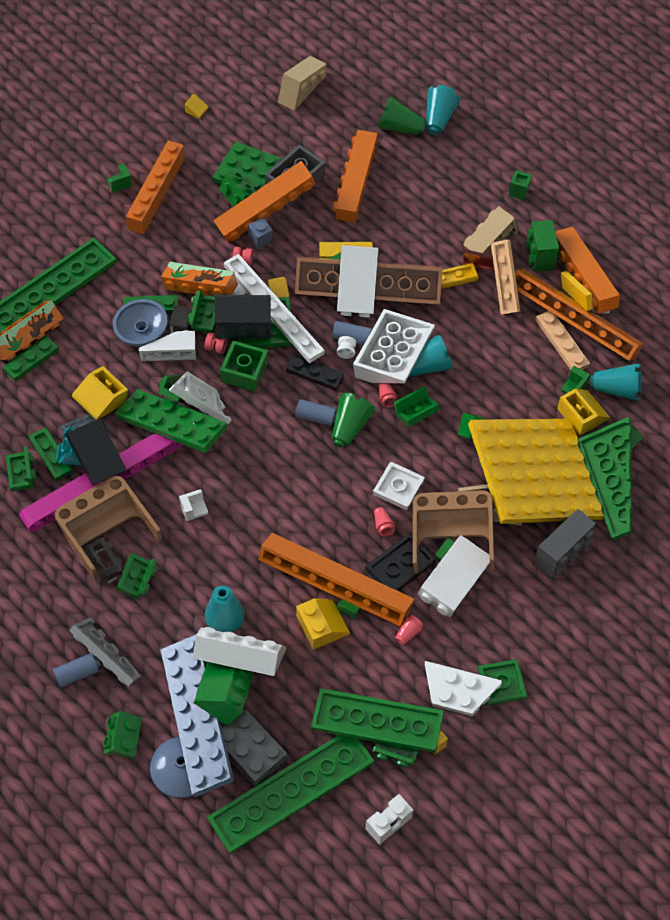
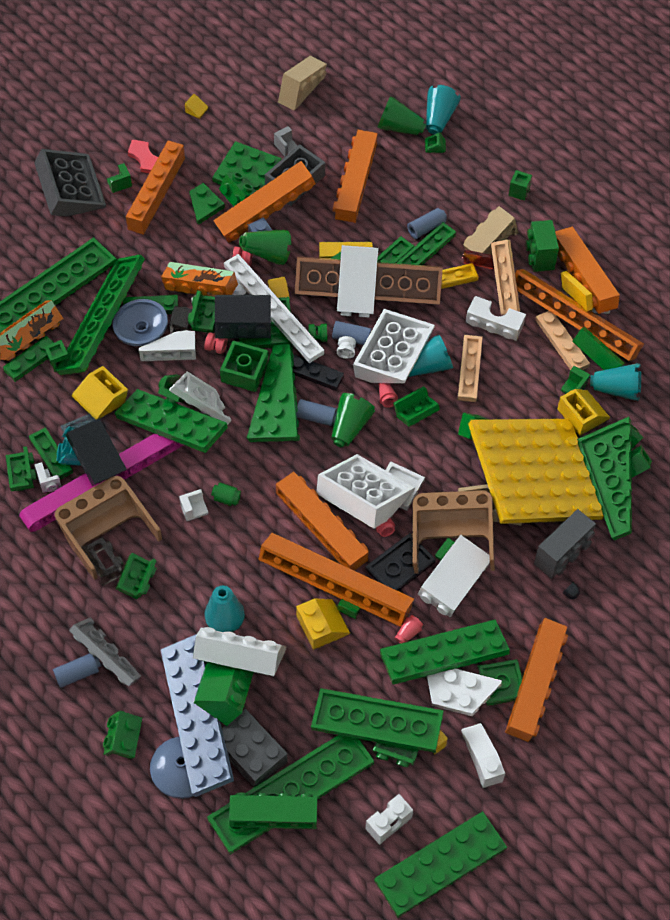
none -> dark grey slope [34,149,106,217]
none -> white bracket [34,462,61,493]
none -> green panel [44,340,69,372]
none -> green plate [55,254,145,375]
none -> coral tile [128,140,158,173]
none -> green wing [189,183,225,225]
none -> green brick [211,482,241,506]
none -> green brick [229,793,317,829]
none -> green cone [239,229,291,265]
none -> green wing [247,344,300,442]
none -> light grey panel [274,126,297,157]
none -> orange brick [276,472,369,571]
none -> green wheel [308,324,327,342]
none -> white slope [316,454,415,528]
none -> green plate [374,811,507,918]
none -> green plate [377,236,414,263]
none -> green plate [380,619,510,685]
none -> green plate [396,222,456,265]
none -> sand blue brick [407,208,447,239]
none -> green slope [425,133,446,153]
none -> light nougat plate [458,335,482,402]
none -> white slope [461,723,505,788]
none -> white arch [466,296,526,341]
none -> orange brick [505,618,568,742]
none -> black hinge [563,582,580,599]
none -> green tile [572,327,625,370]
none -> green panel [631,445,652,478]

